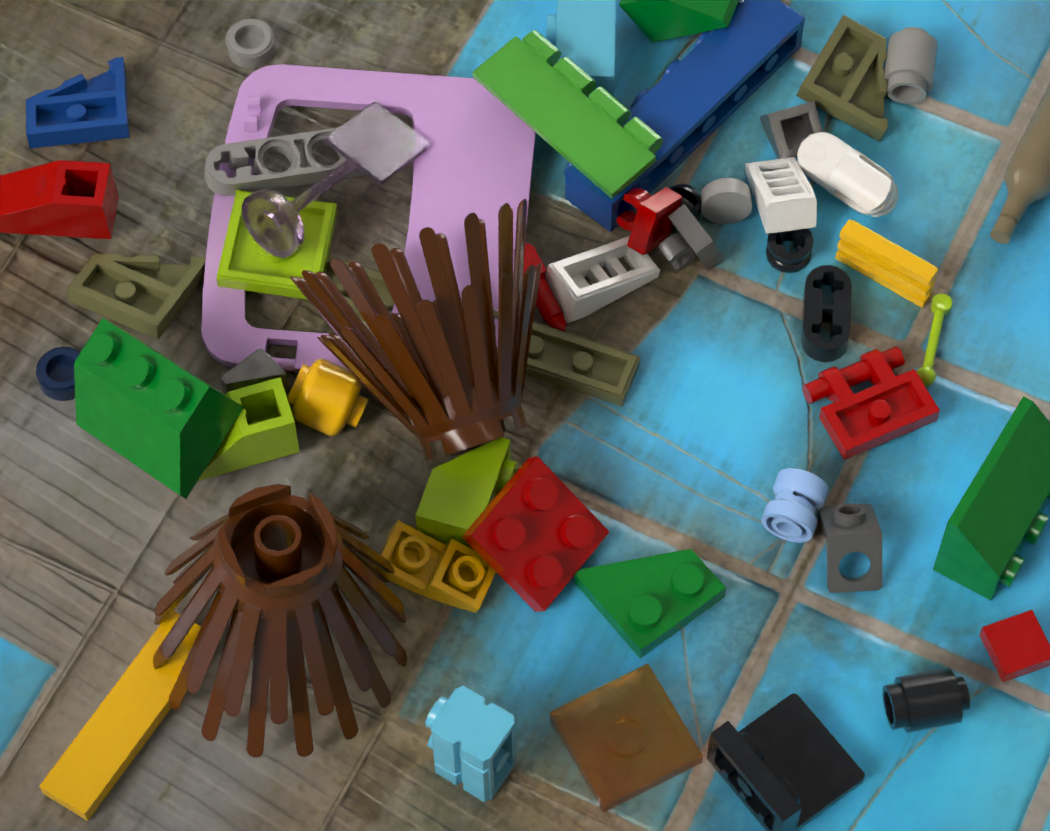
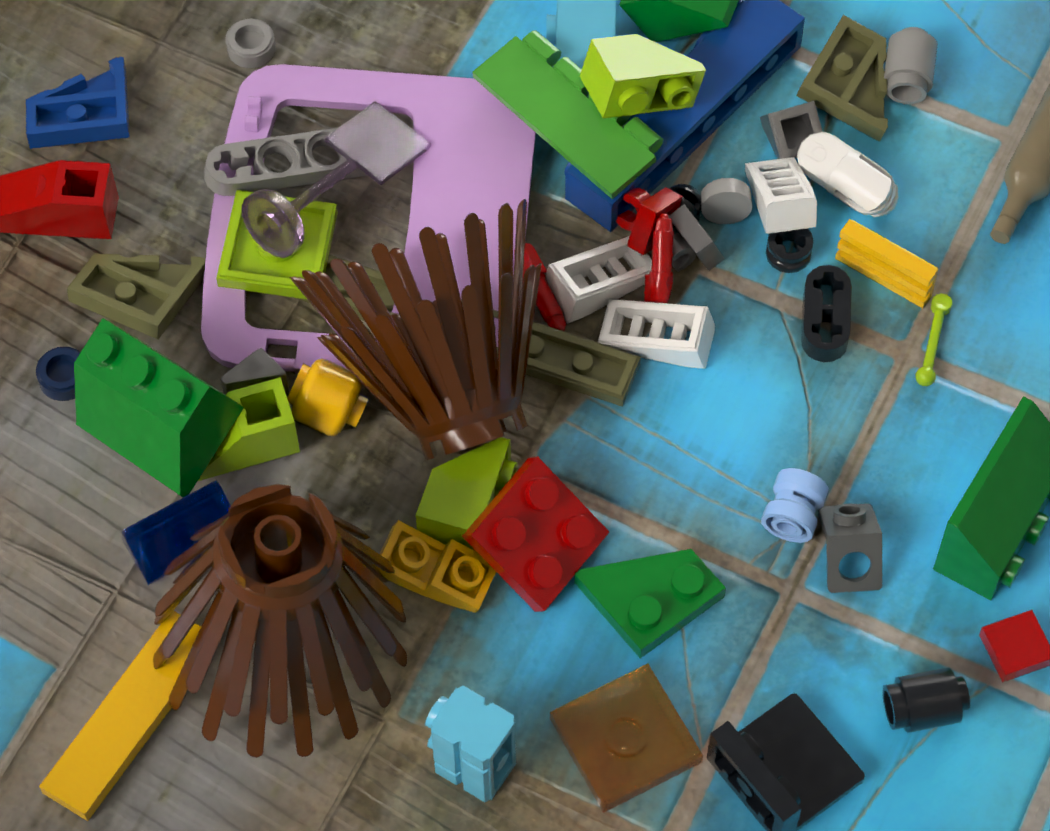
red plate [802,346,940,460] -> none
none -> clear blue slope [121,480,231,585]
none -> lime slope [580,34,706,119]
none -> white slope [598,299,715,369]
none -> red piece [644,213,674,303]

